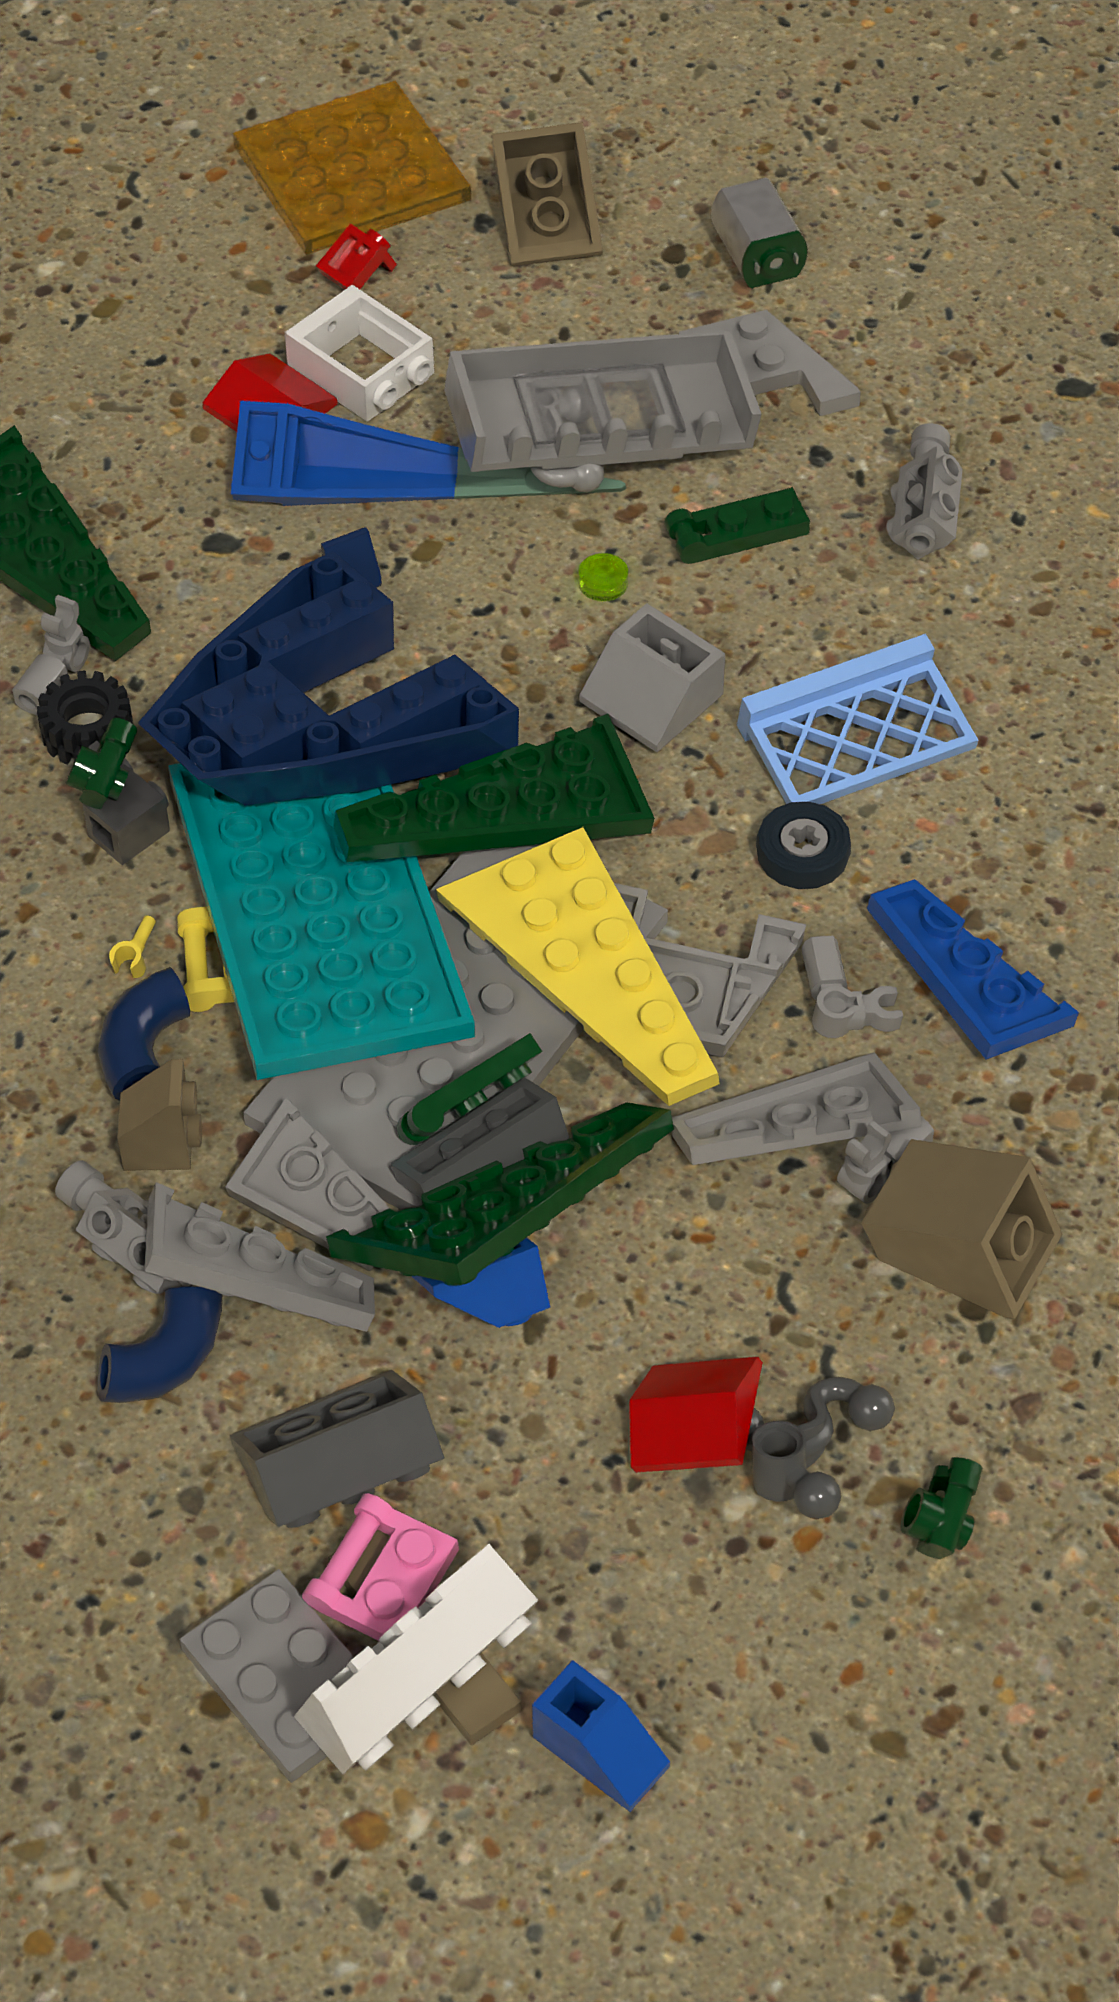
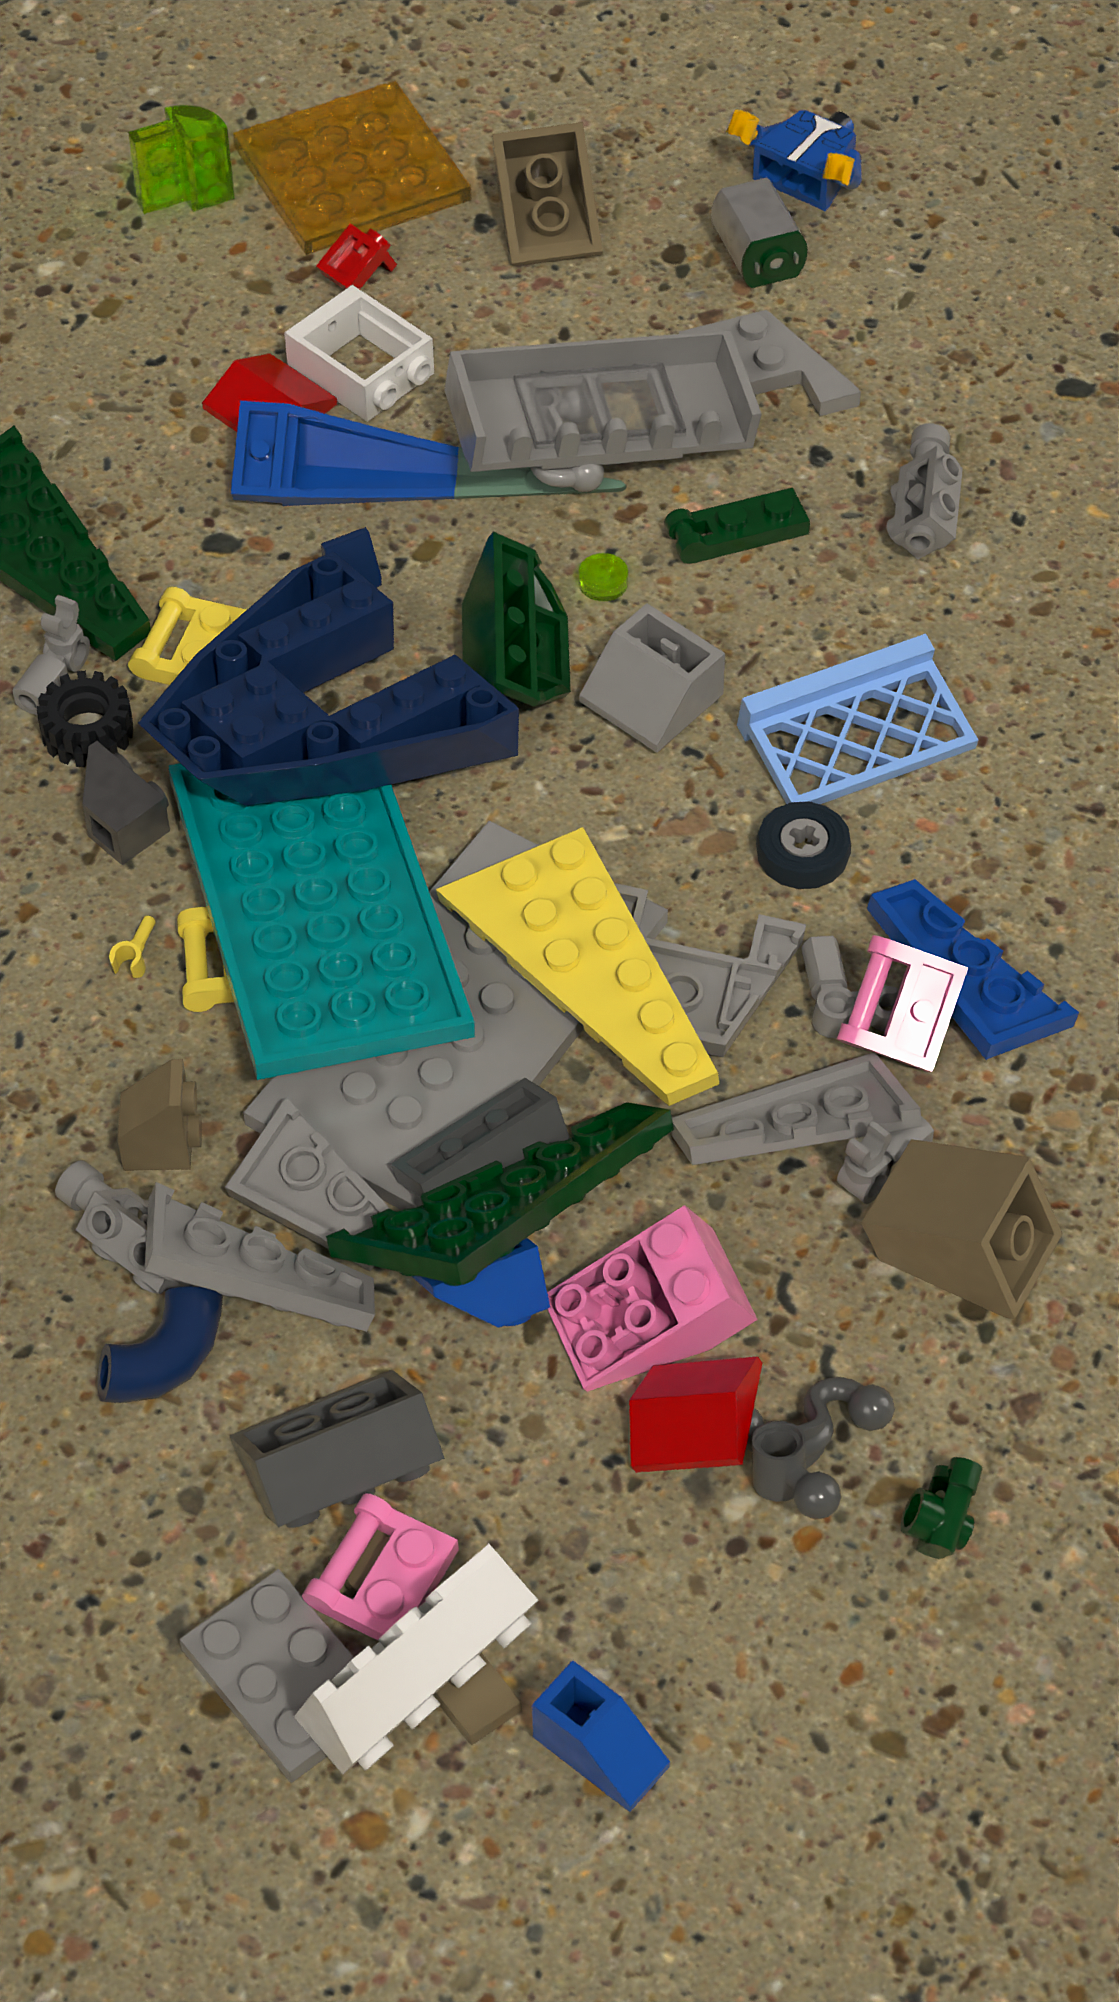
dark green plate [65,718,138,809] -> none
dark blue cylinder [97,967,190,1101] -> none
dark green wing [333,714,655,863] -> none
dark green plate [397,1033,543,1145] -> none
none -> clear neon green brick [128,105,235,214]
none -> light yellow plate [128,587,246,685]
none -> dark green wedge [462,532,571,707]
none -> bright pink slope [547,1205,758,1392]
none -> blue torso [726,110,862,211]
none -> plate [837,935,968,1072]

